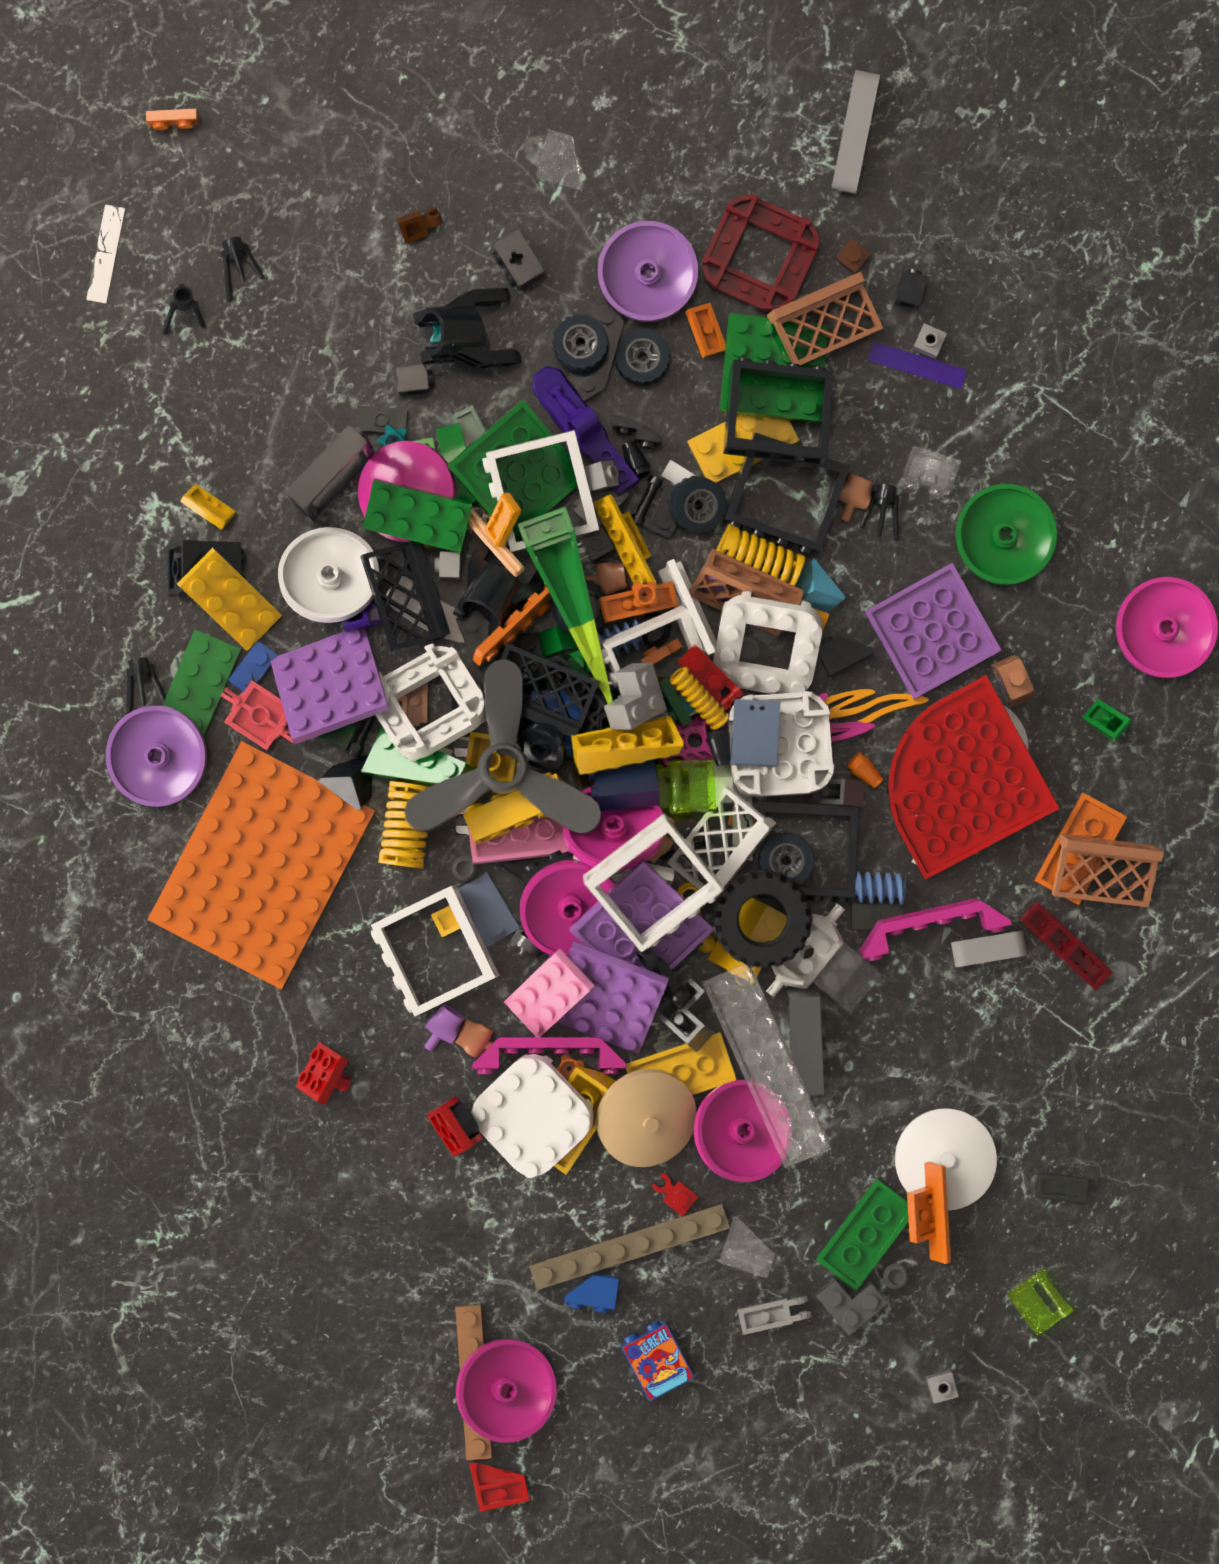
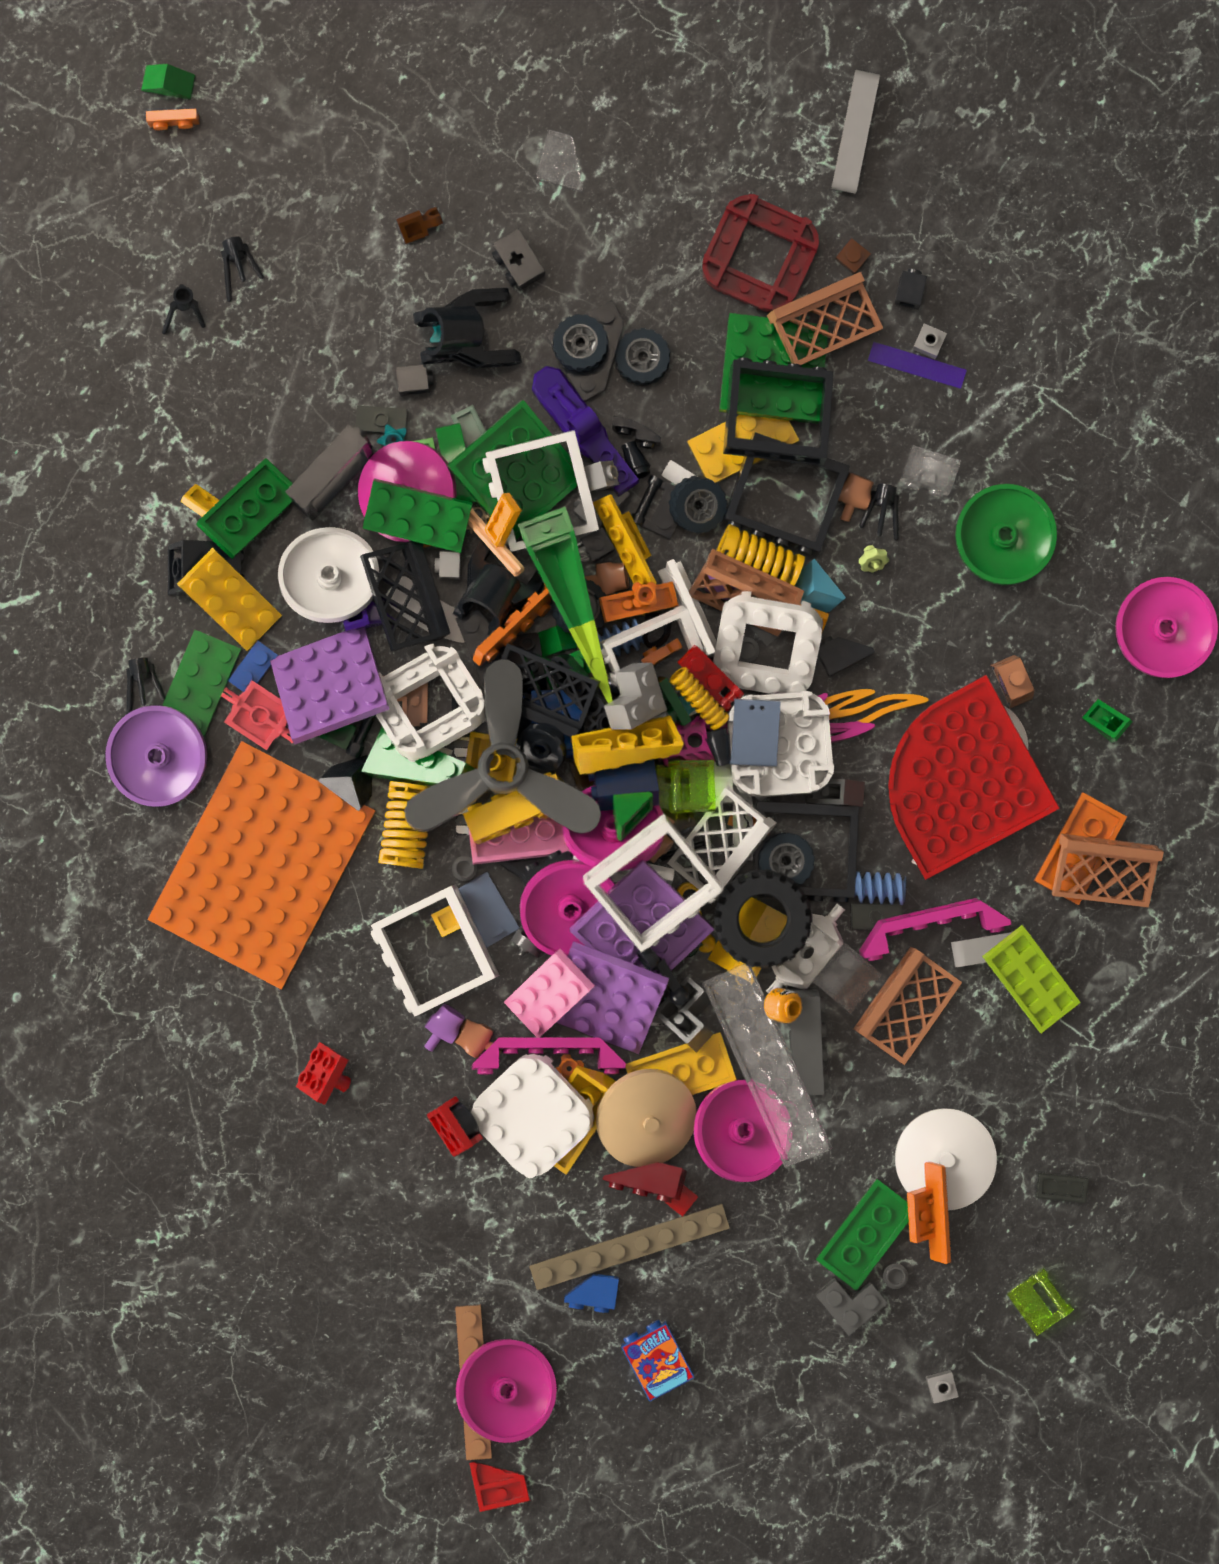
white sticker [86,205,125,303] -> none
medium lavender dish [598,221,698,322] -> none
orange plate [685,303,726,359] -> none
clear wing [719,1216,775,1278] -> none
light grey hinge [737,1296,812,1335] -> none
orange cone [846,752,884,789] -> none
medium lavender plate [864,563,1001,699] -> none
dark red slope [1018,901,1113,991] -> none
none -> green slope [141,64,195,100]
none -> green plate [196,458,293,560]
none -> dark red slope [602,1162,687,1203]
none -> green slope [613,792,653,841]
none -> light orange head [764,988,802,1023]
none -> nougat fence [853,946,962,1065]
none -> yellowish green piece [859,545,889,573]
none -> lime plate [982,925,1081,1033]

